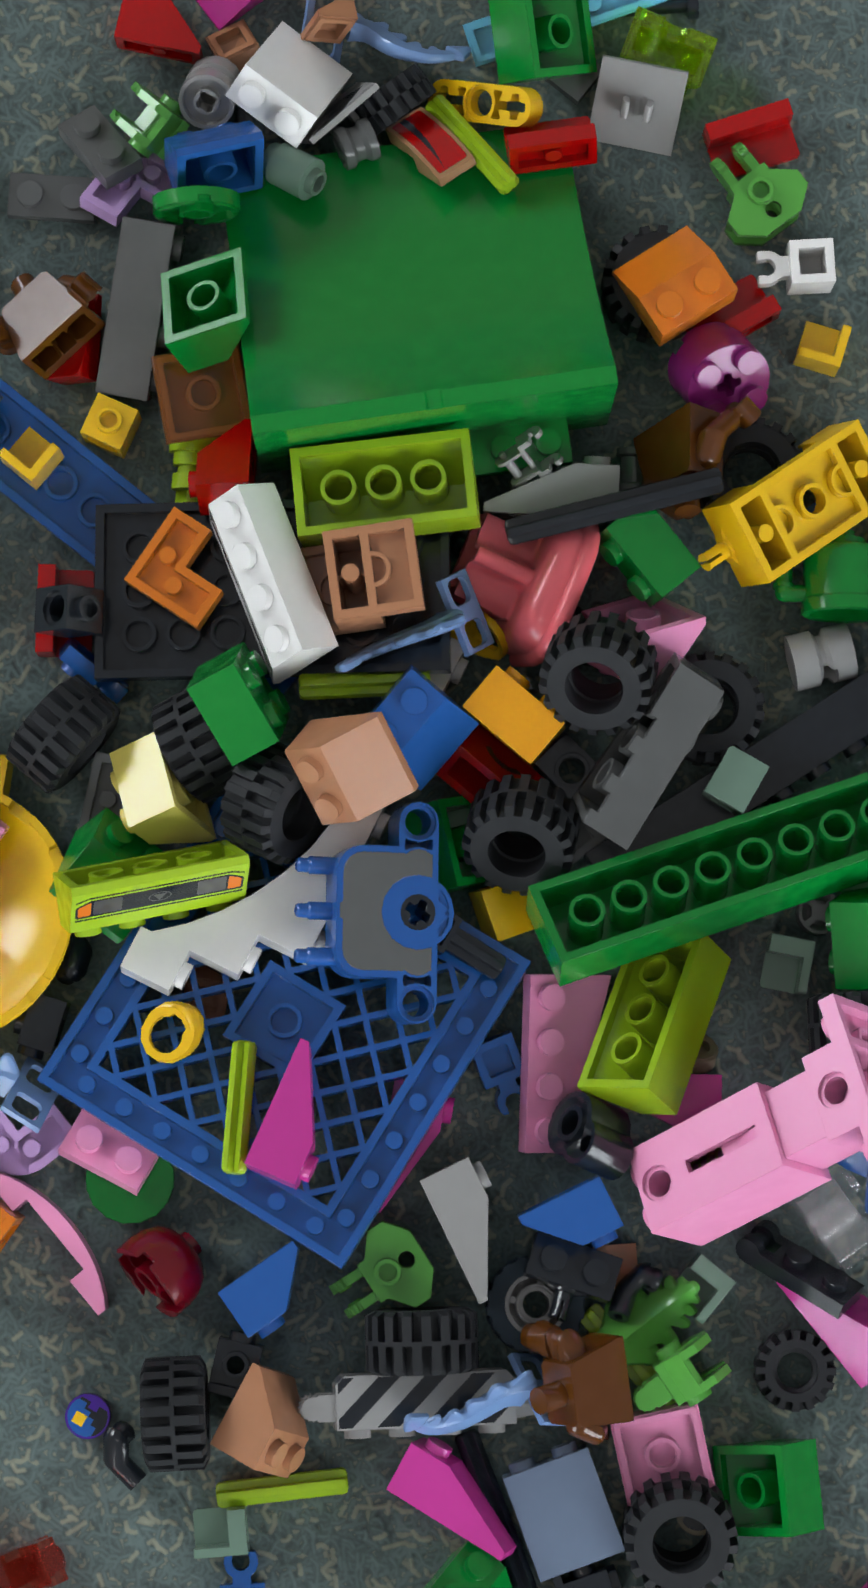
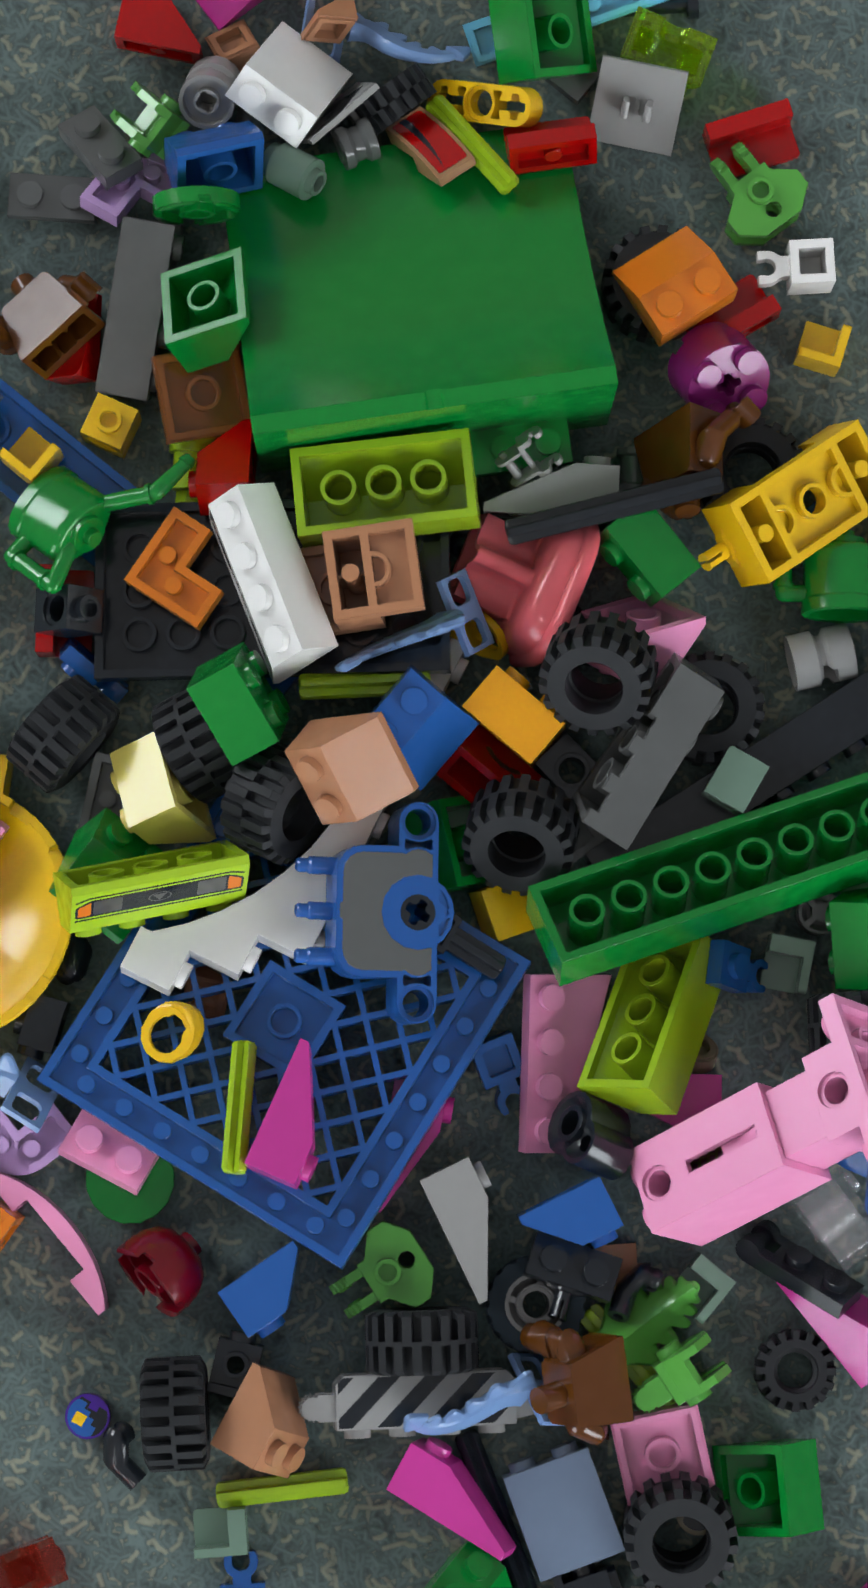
none -> green piece [4,453,196,594]
none -> blue plate [705,939,768,993]

